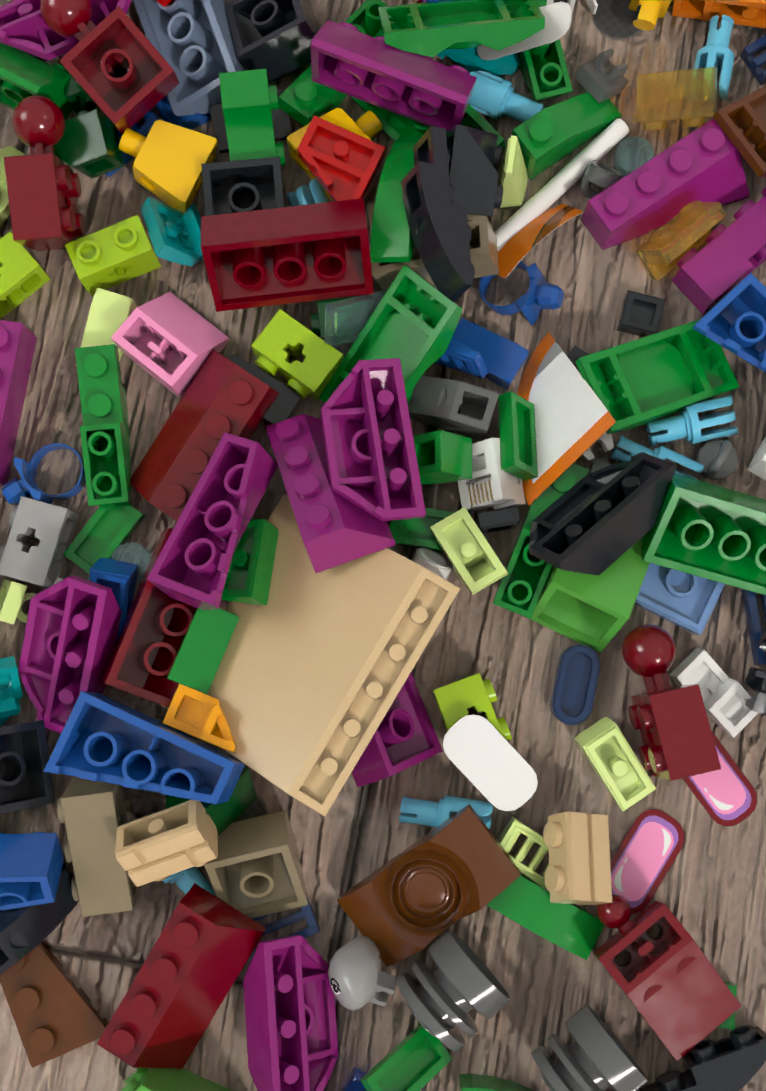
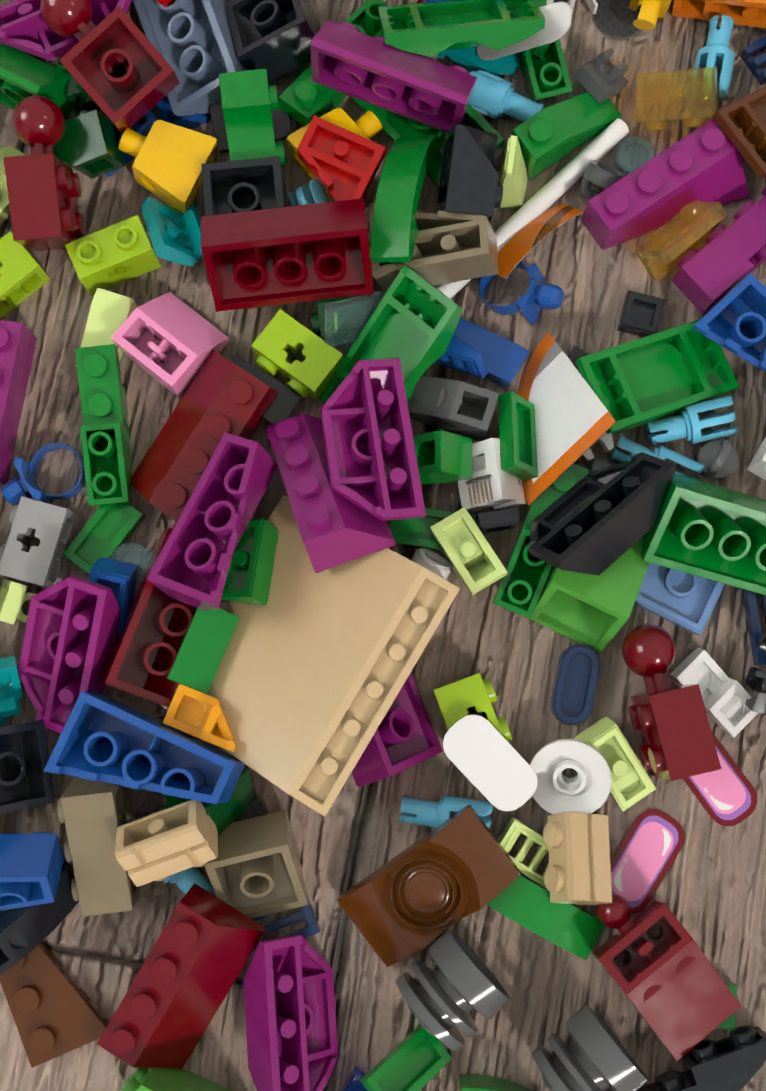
light grey piece [328,936,396,1011] -> none
black slope [401,126,475,301] -> none
none -> white dish [530,739,611,815]

